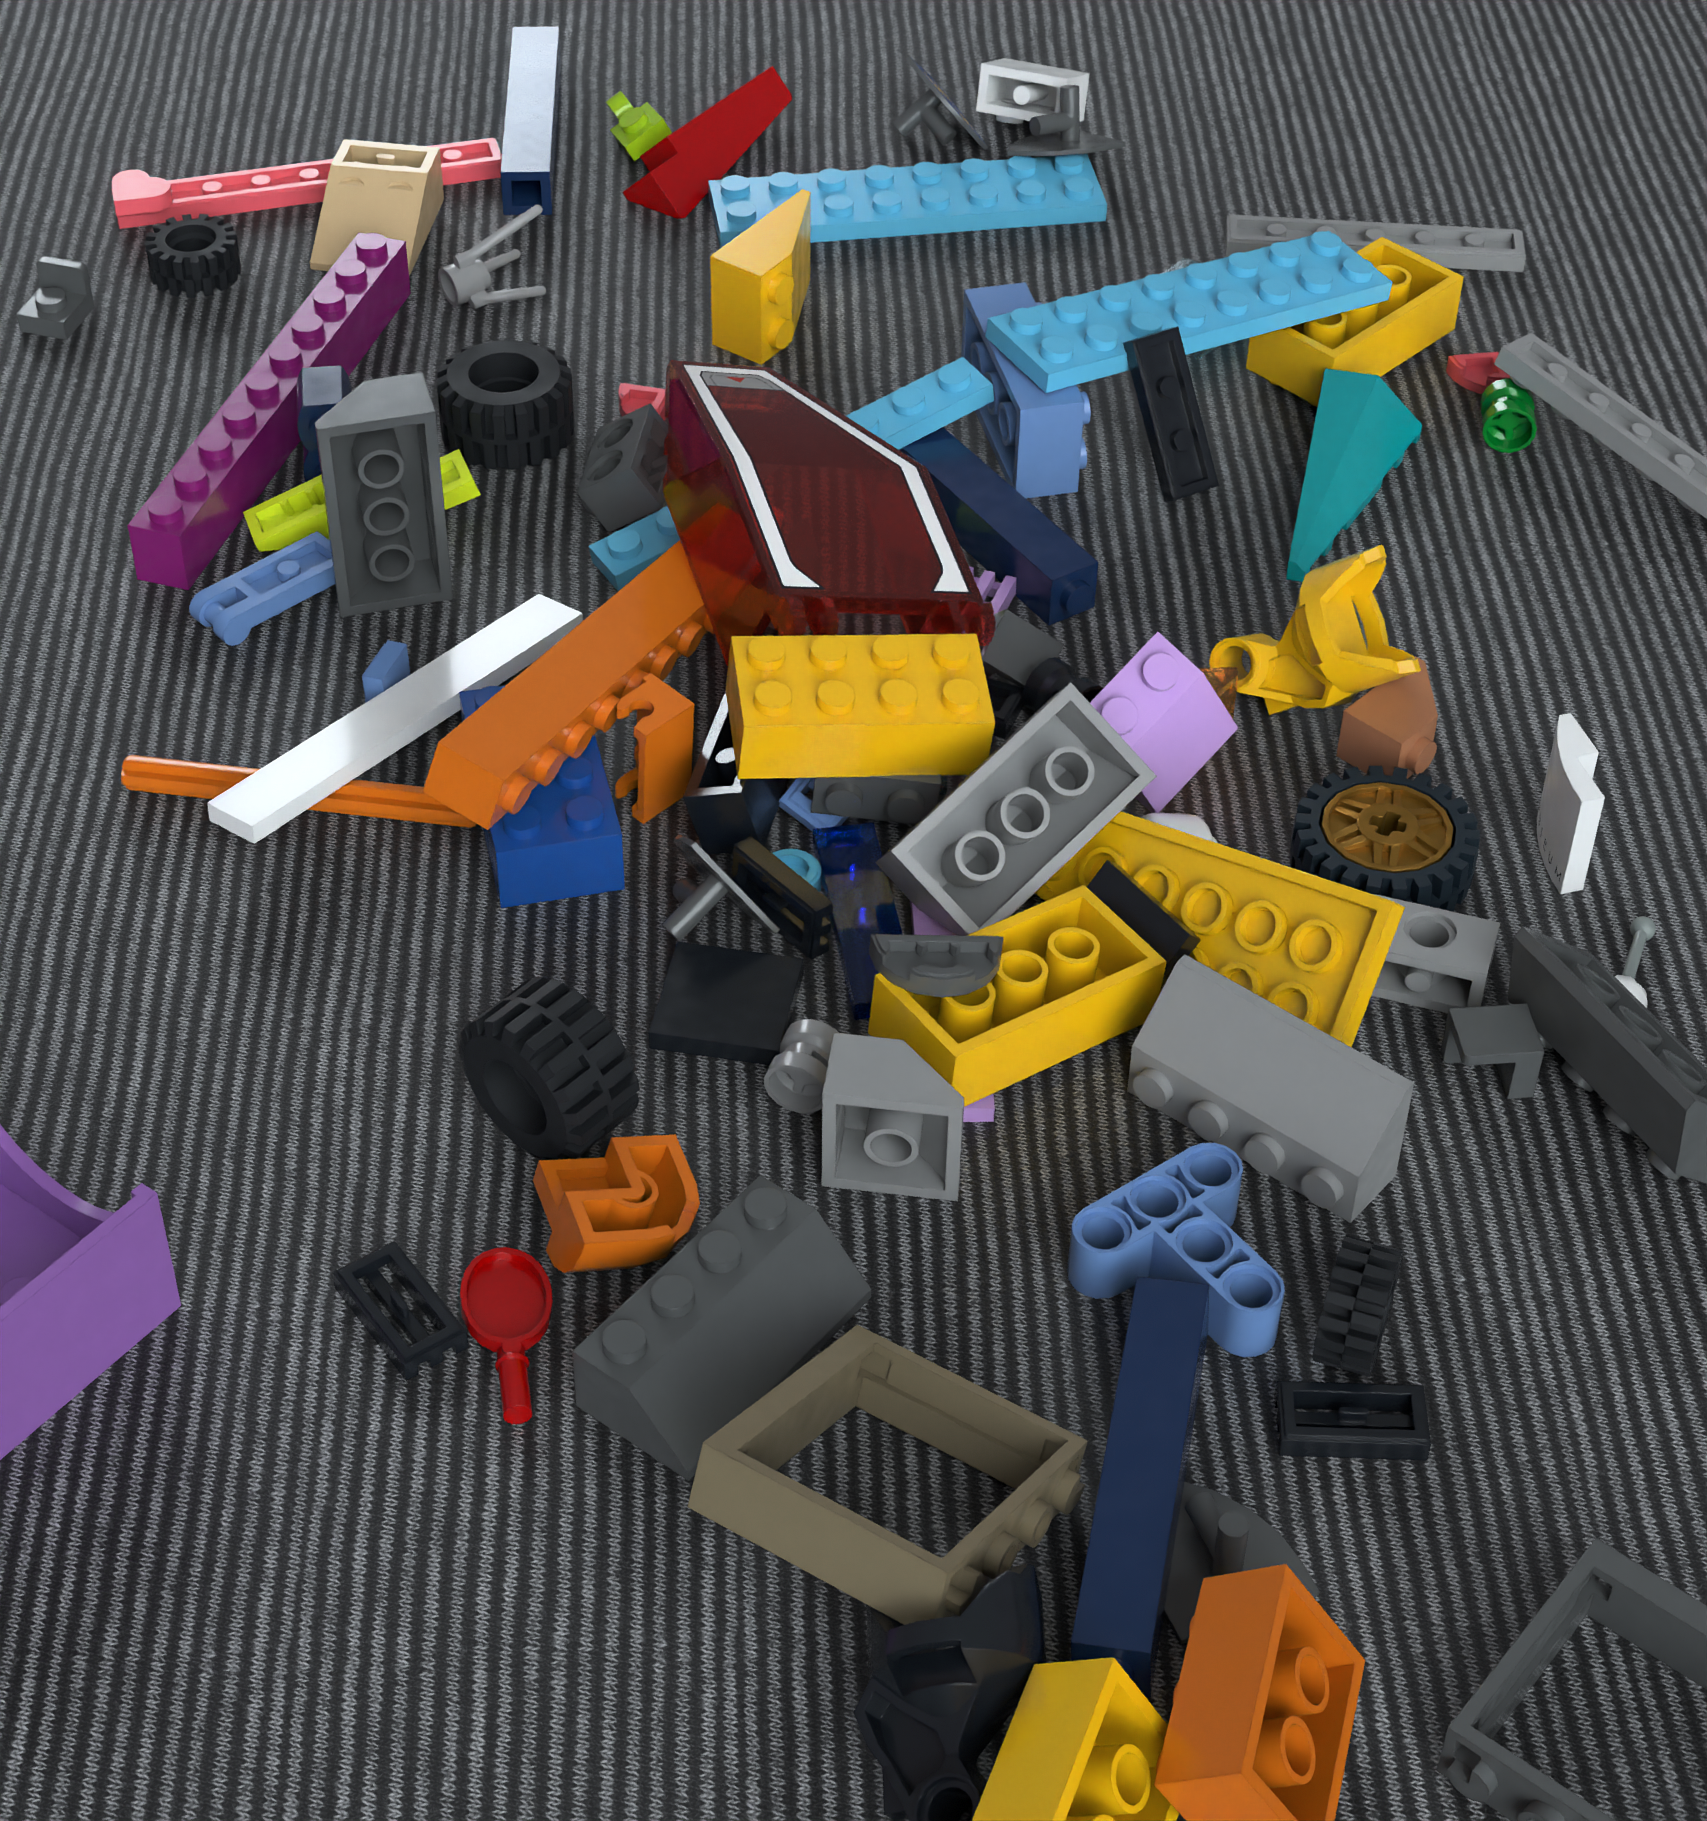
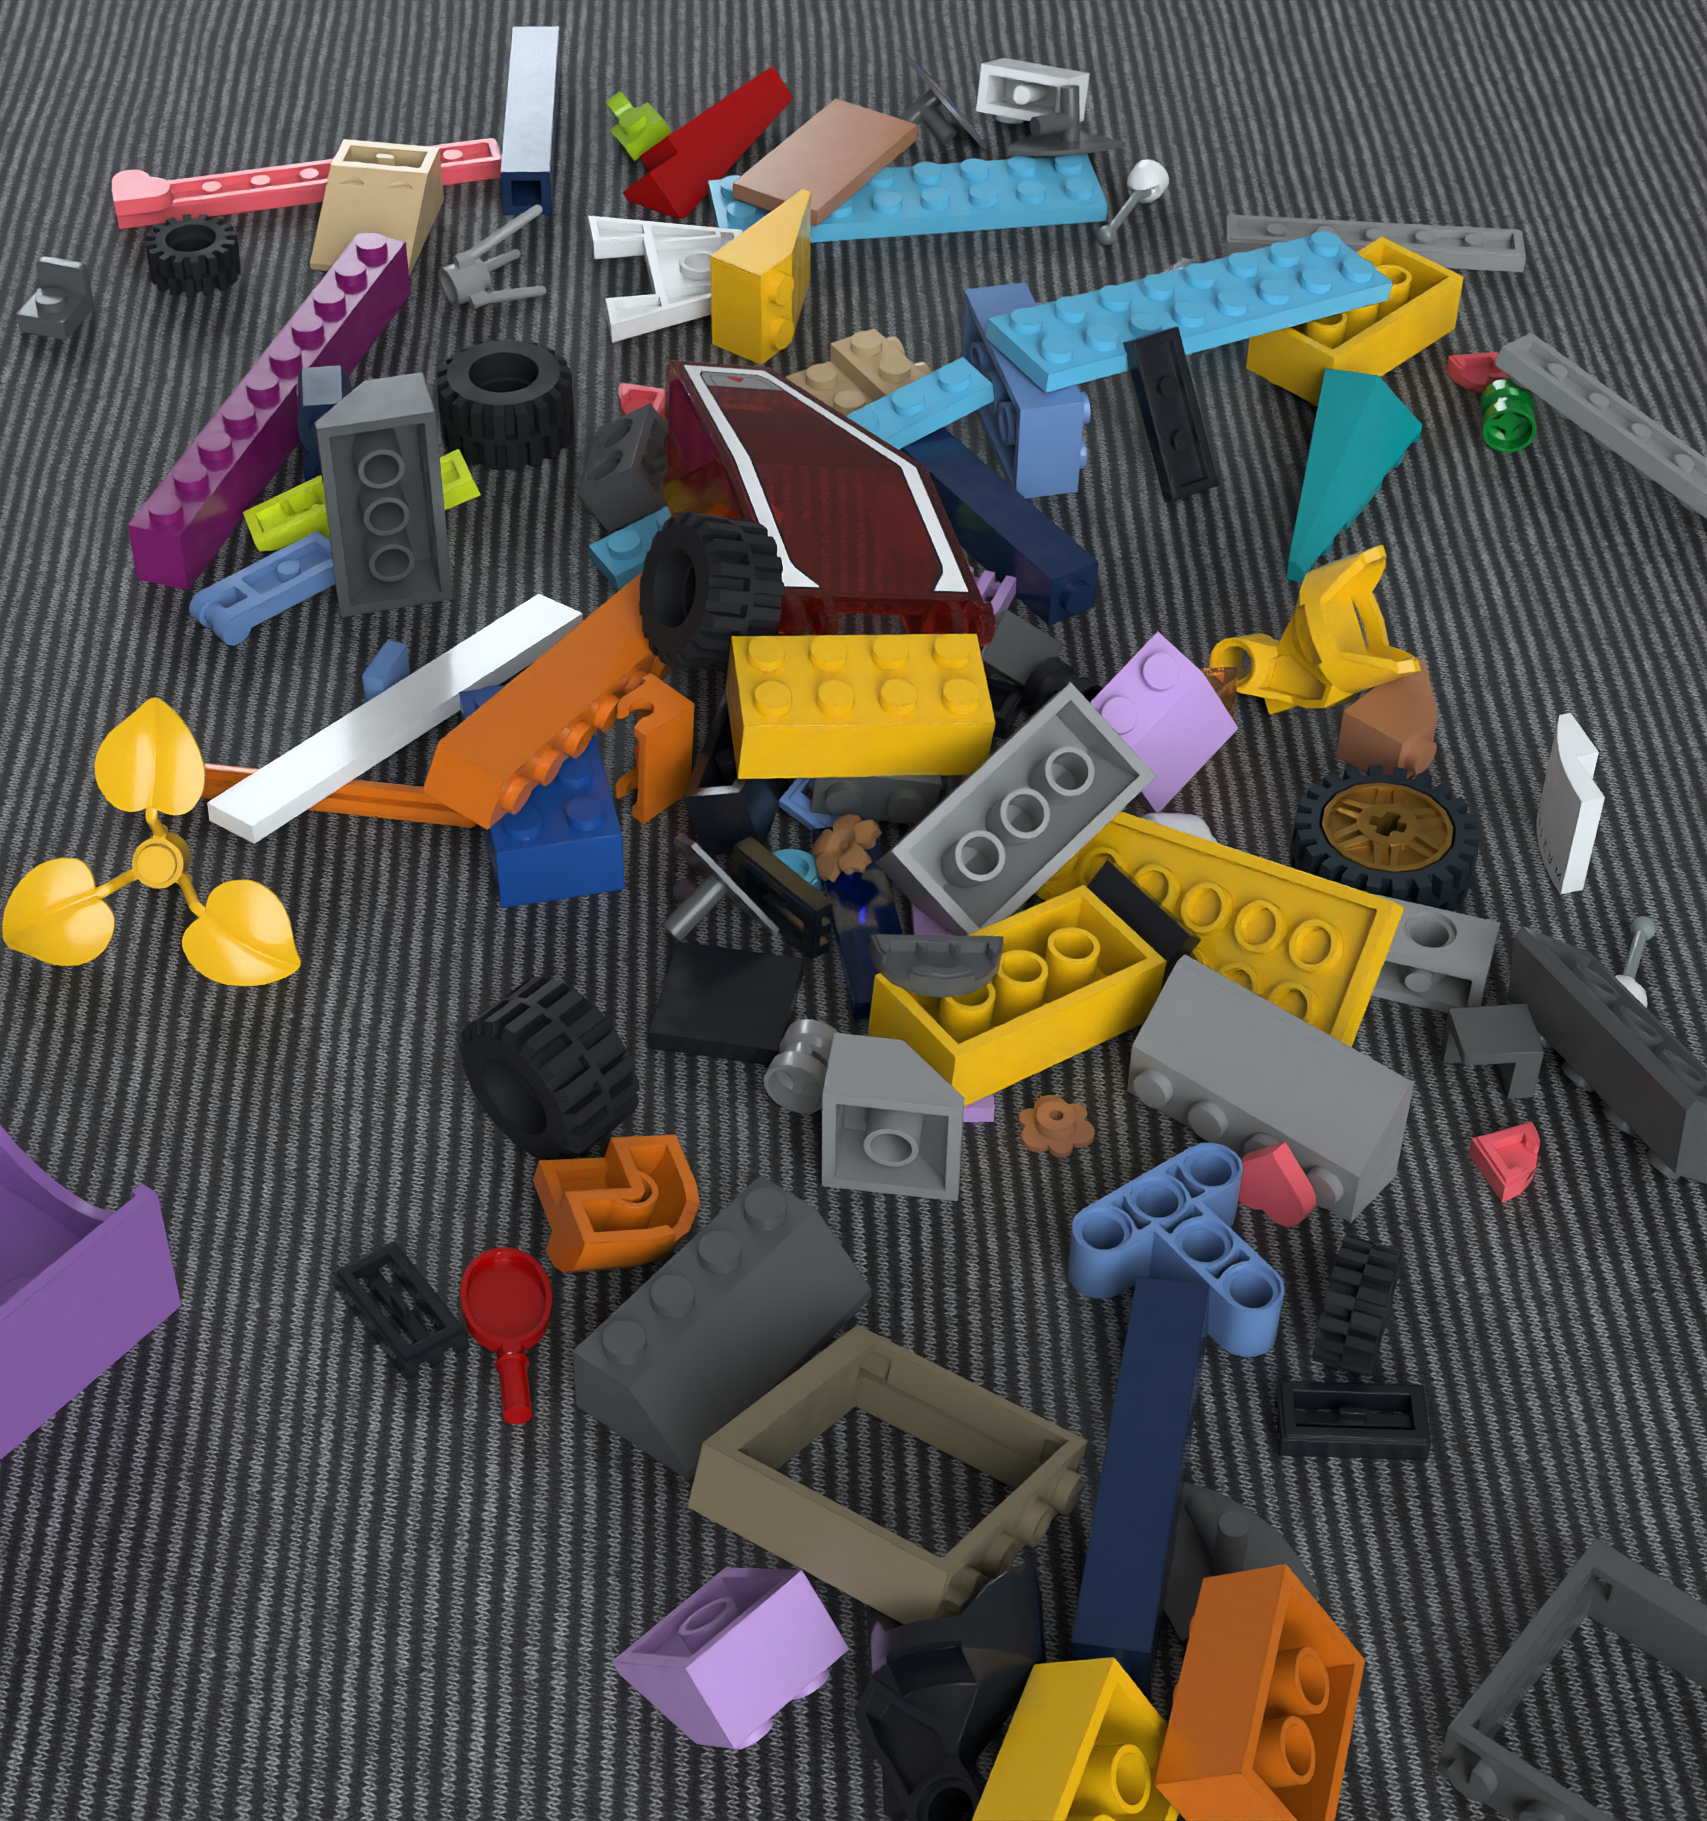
none -> yellow plant [2,697,301,986]
none -> white wing [588,216,743,343]
none -> lavender slope [612,1567,849,1750]
none -> black tyre [639,512,784,671]
none -> nougat tile [733,98,918,227]
none -> tan plate [785,328,931,428]
none -> medium nougat plant [811,813,882,883]
none -> nougat plant [1018,1095,1095,1158]
none -> hinge [1097,159,1169,245]
none -> coral tile [1239,1141,1316,1227]
none -> coral tile [1468,1121,1540,1203]

